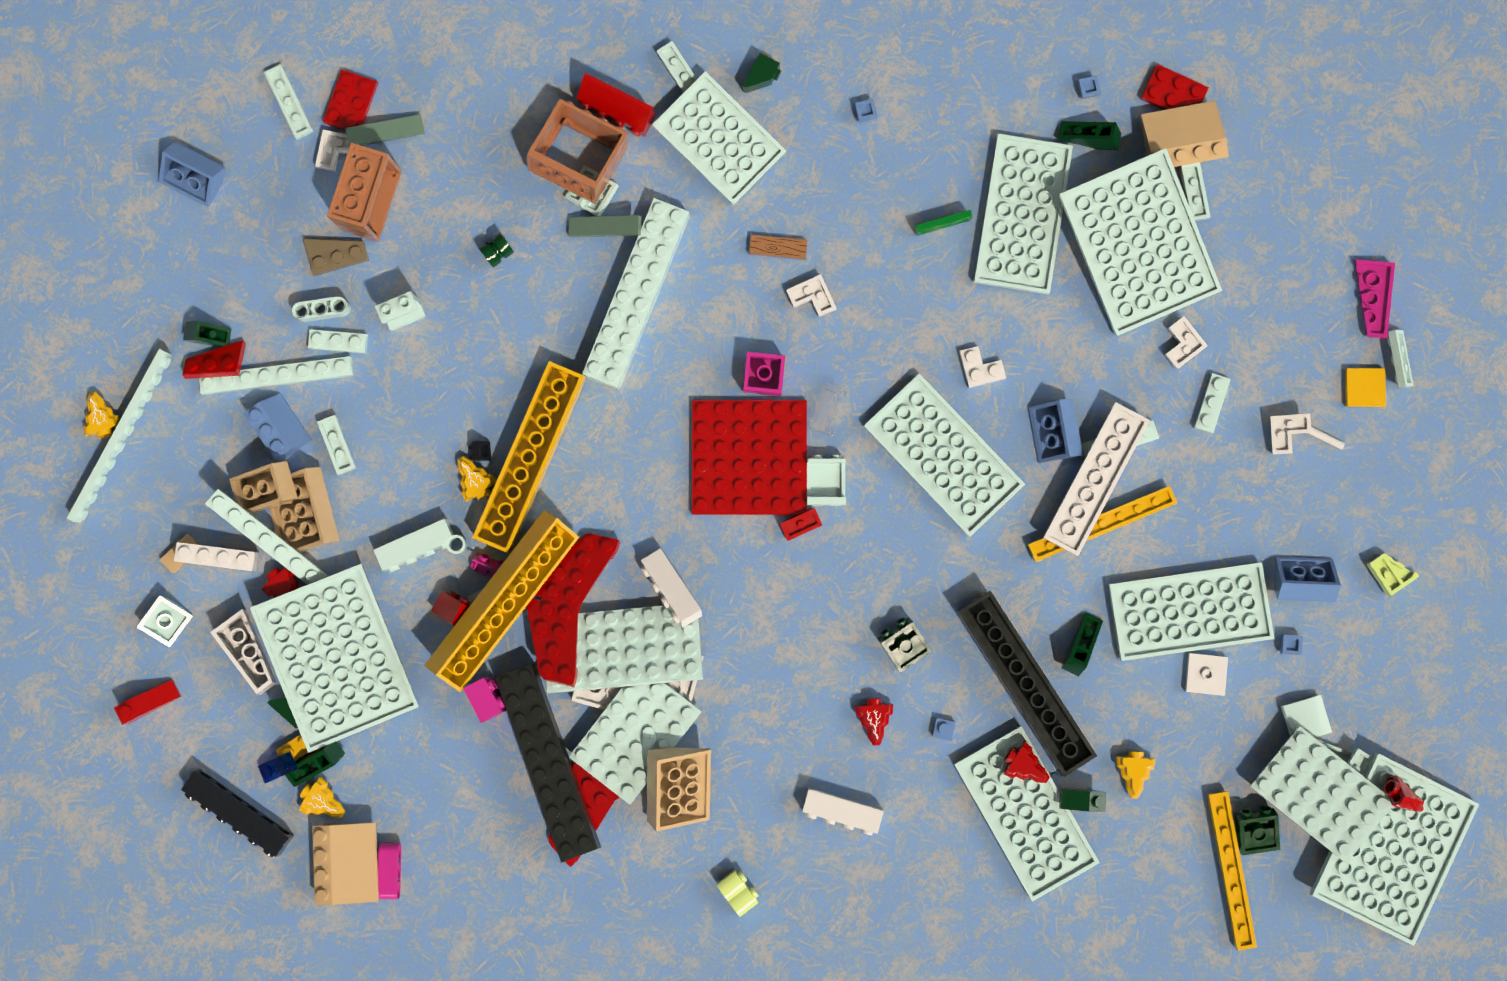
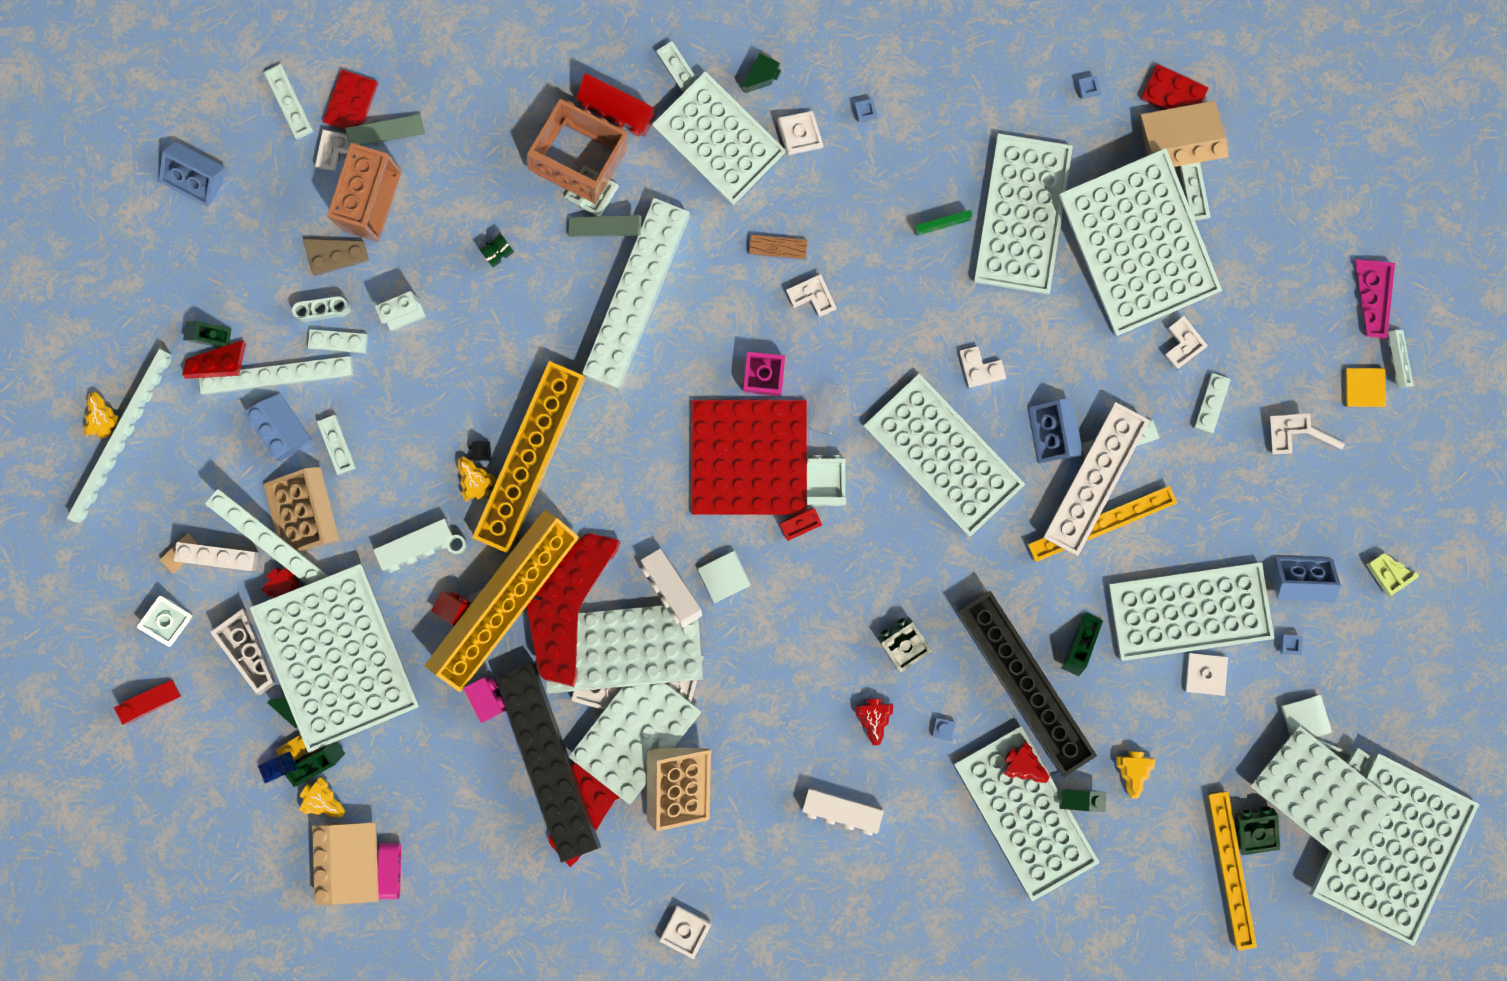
black brick [181,769,294,857] -> none
tan brick [229,461,298,514] -> none
dark pink hinge [470,553,504,578] -> none
yellowish green brick [716,869,759,917] -> none
dark green slope [1058,121,1122,150] -> none
red rock [1383,775,1424,812] -> none
none -> white plate [659,905,712,959]
none -> light aqua slope [698,551,751,603]
none -> white plate [777,111,823,156]

